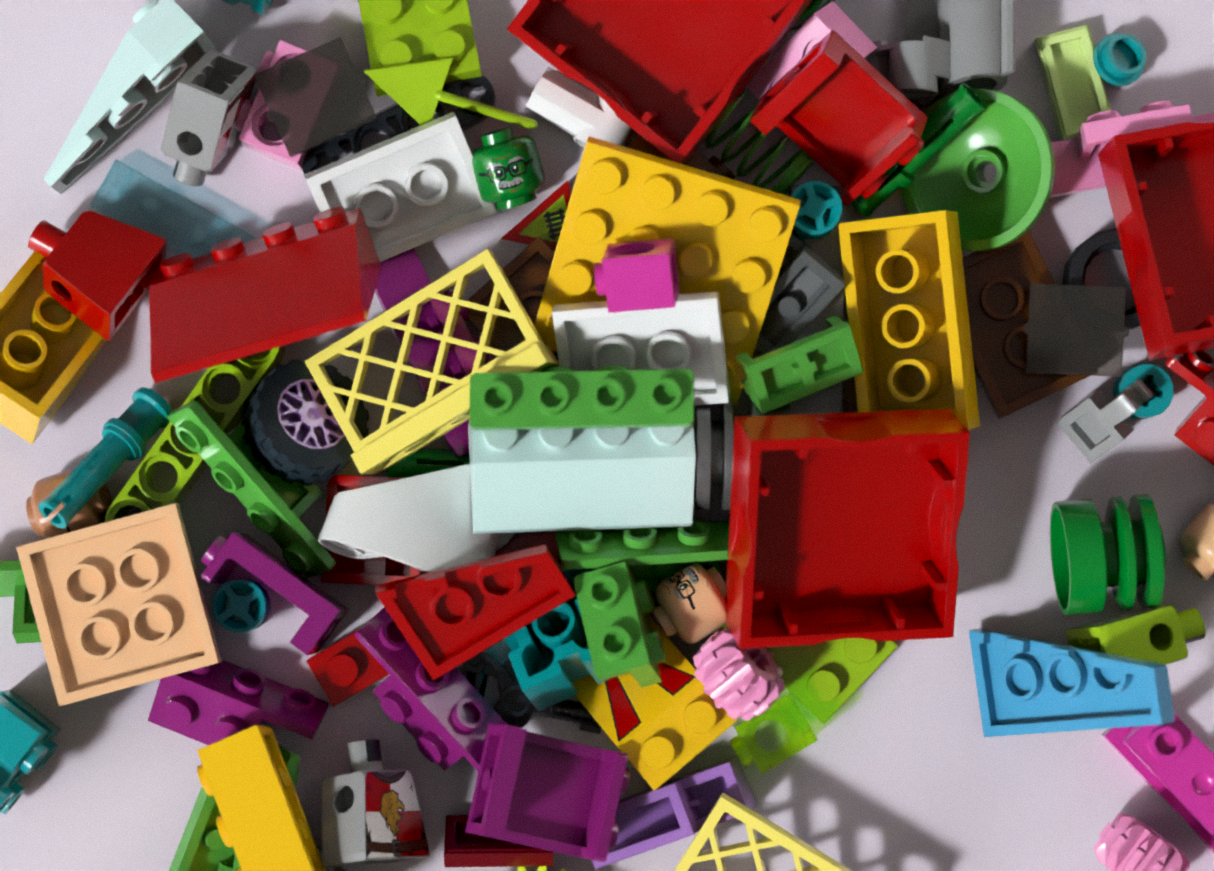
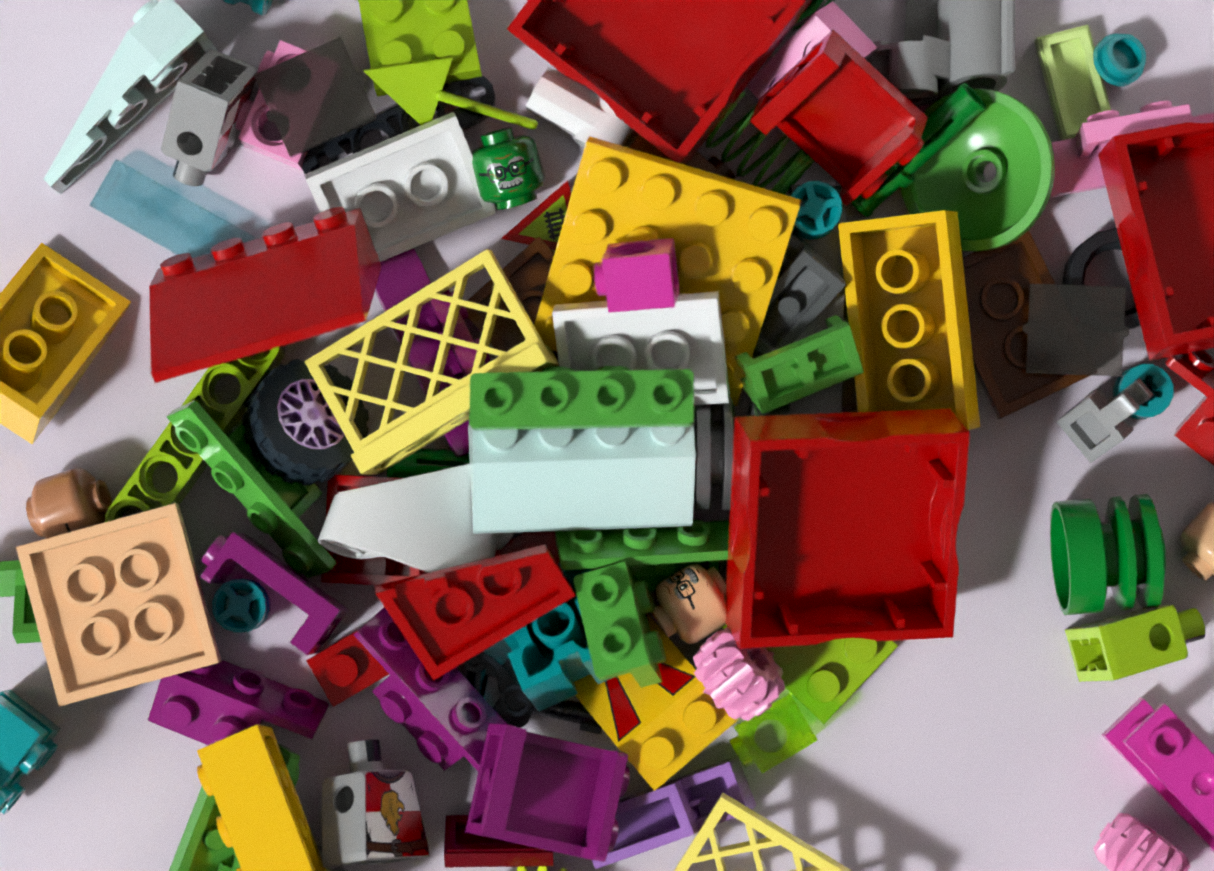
red torso [28,211,167,341] -> none
teal pin [38,387,173,529] -> none
dark azure wing [969,628,1175,737] -> none

